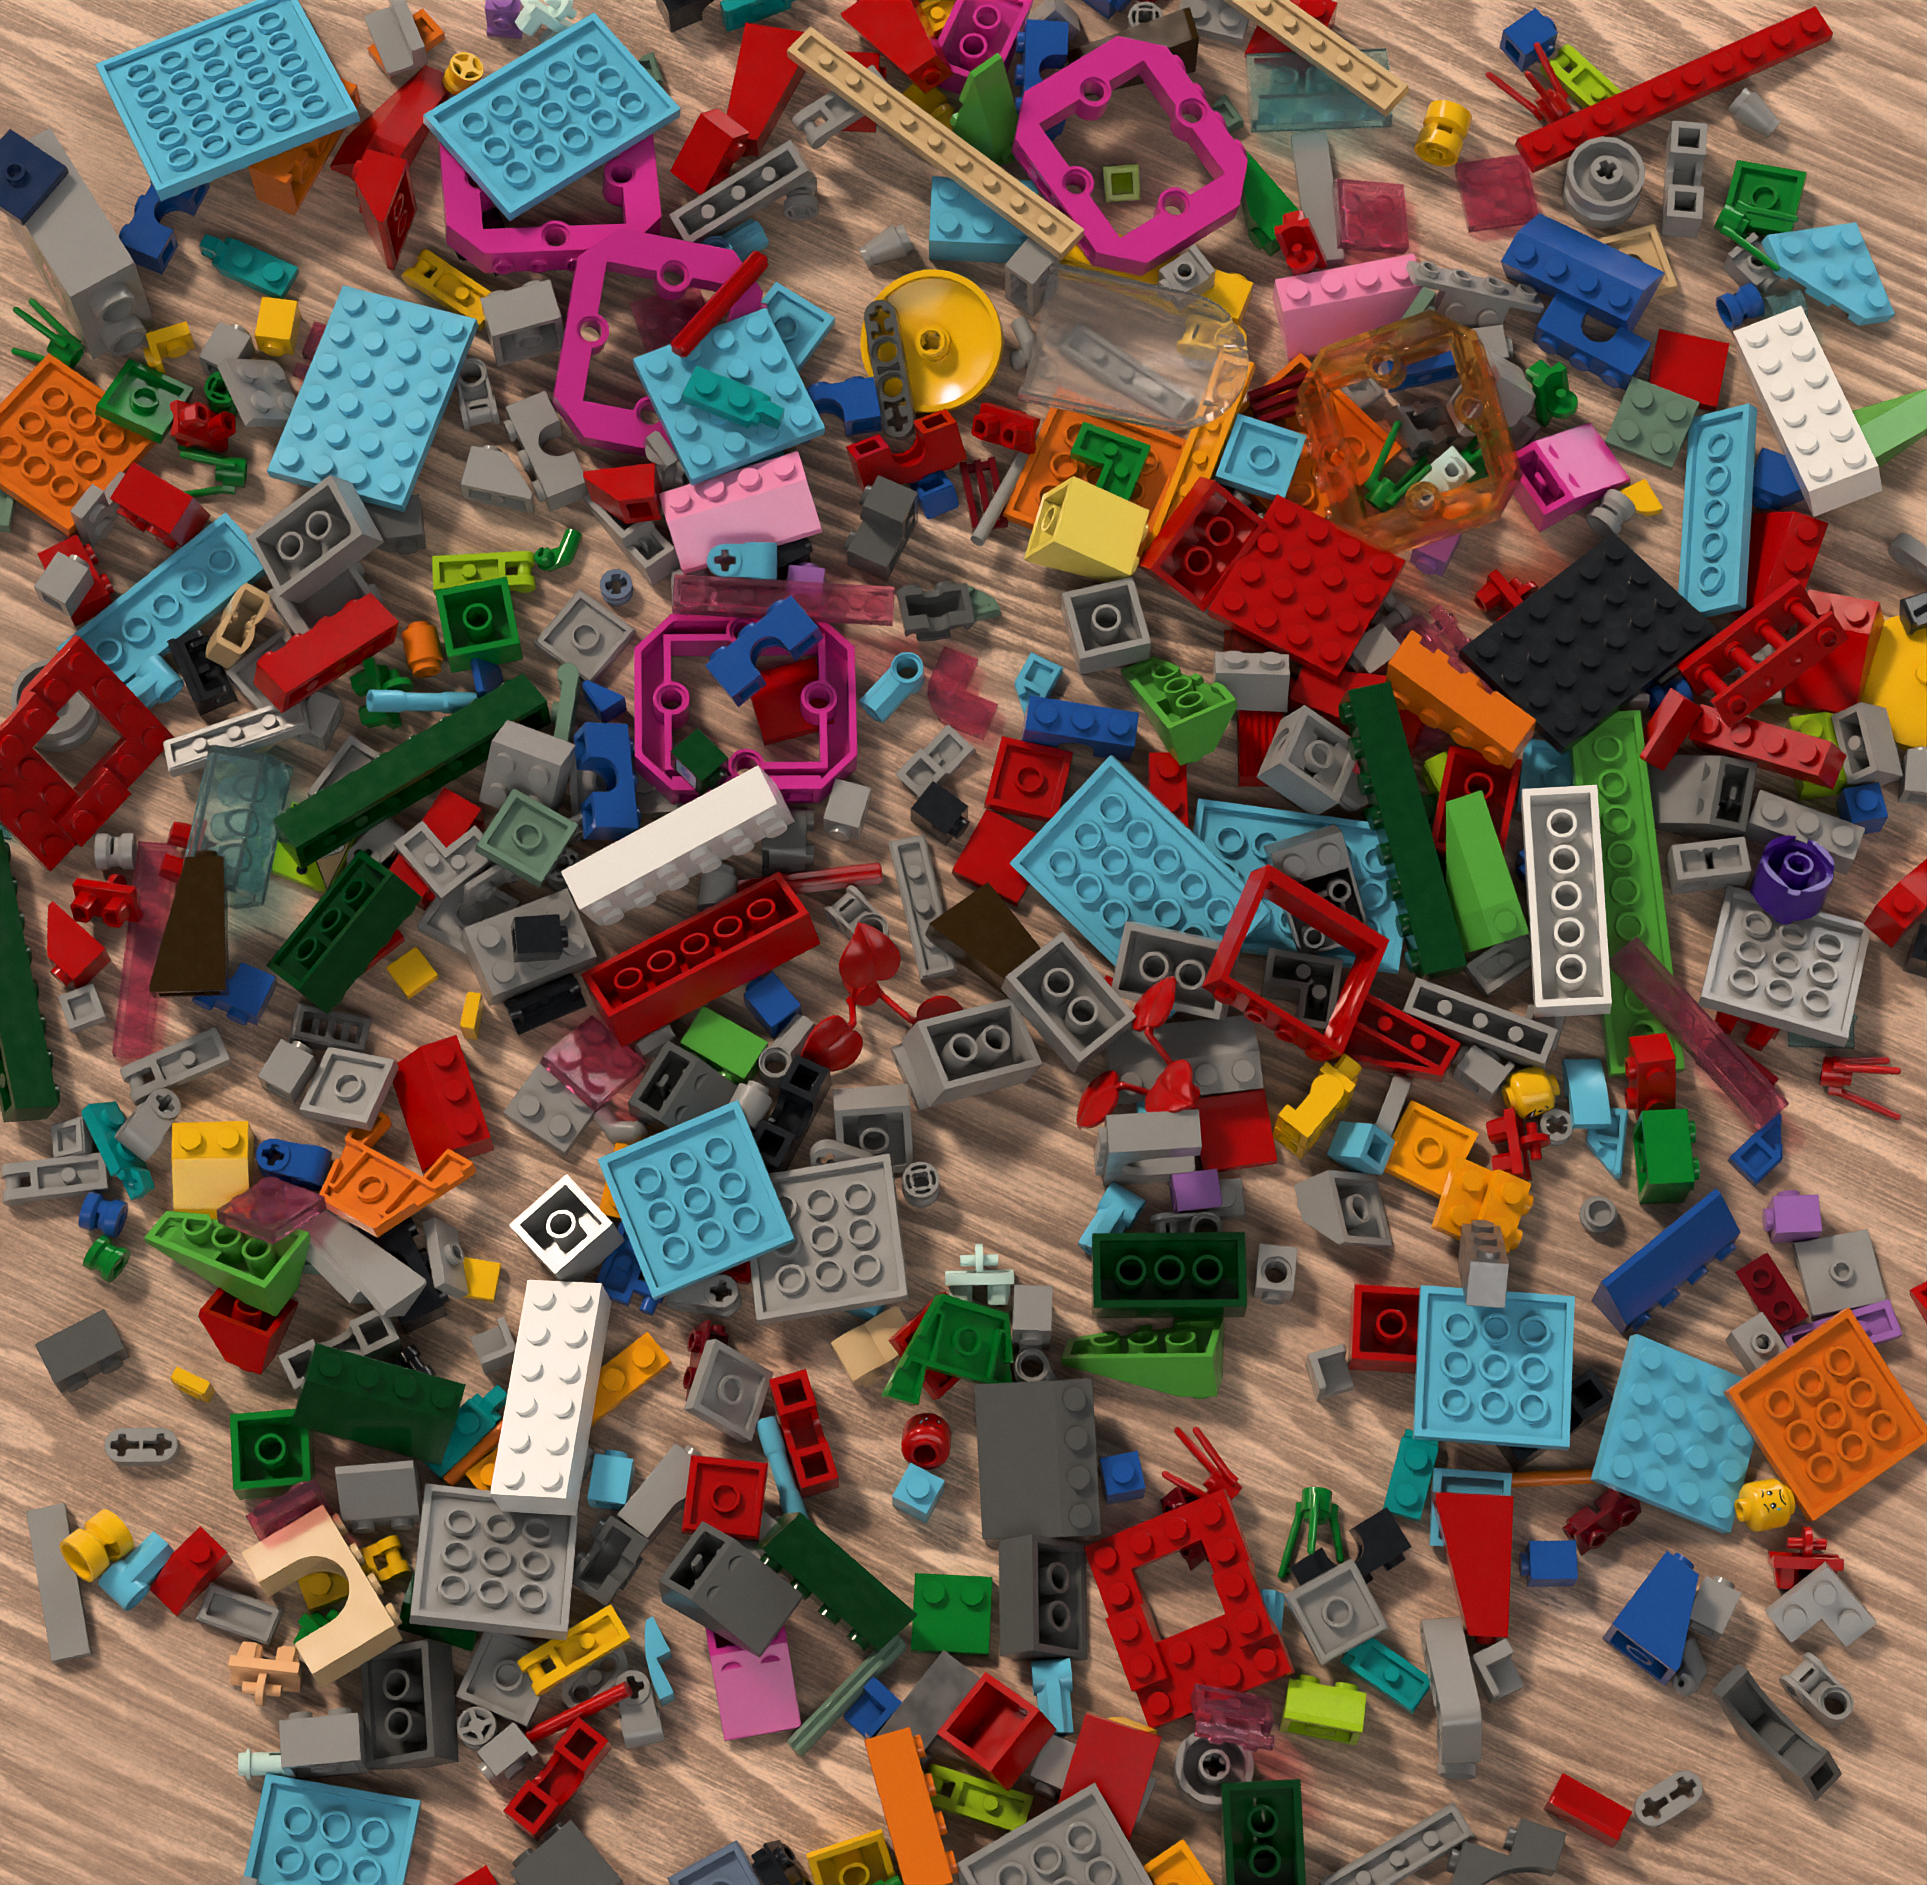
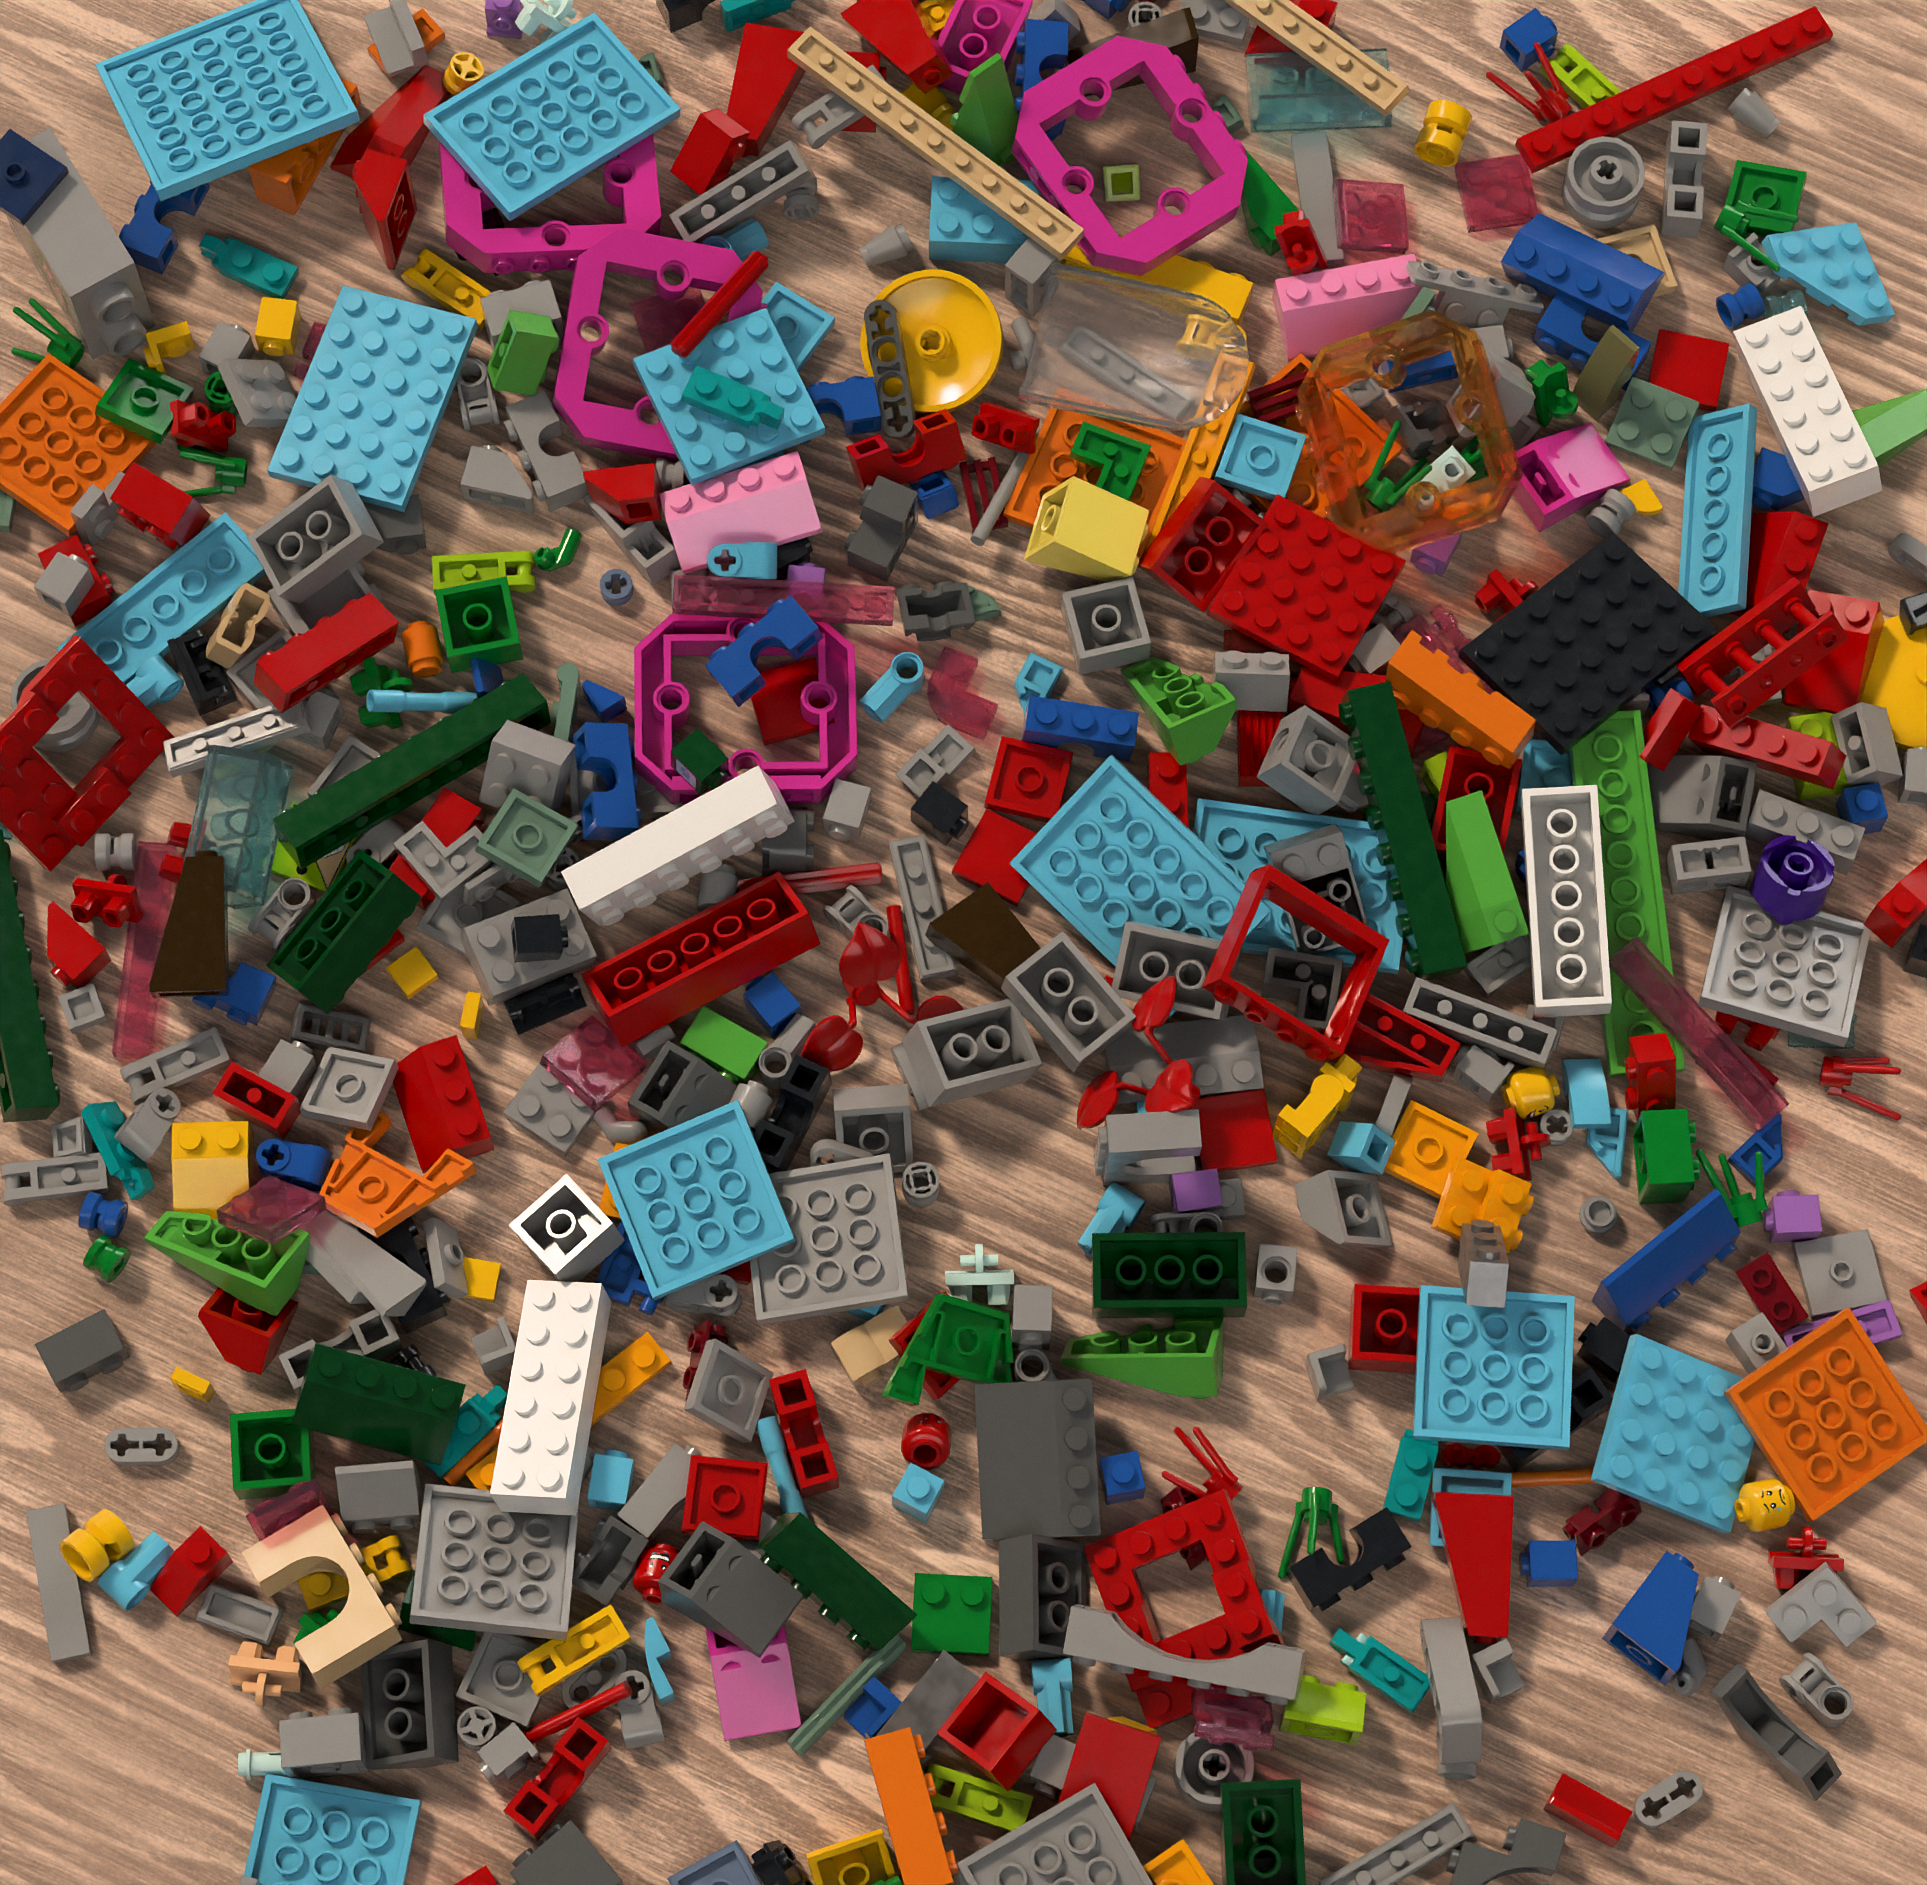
light grey tile [534,589,637,683] -> none
light grey tile [643,431,678,473] -> none
light grey brick [1157,244,1216,308] -> none
light grey tile [1283,1559,1389,1665] -> none
none -> red brick [212,1062,301,1140]
none -> light grey piece [248,878,316,951]
none -> bright green brick [487,310,559,396]
none -> red head [632,1544,680,1605]
none -> red bar [886,905,915,1015]
none -> light grey arch [1063,1604,1307,1705]
none -> red piece [1440,1442,1502,1469]
none -> olive slope [1573,325,1640,421]
none -> black brick [1577,1317,1630,1382]
none -> green plant [1696,1149,1768,1227]

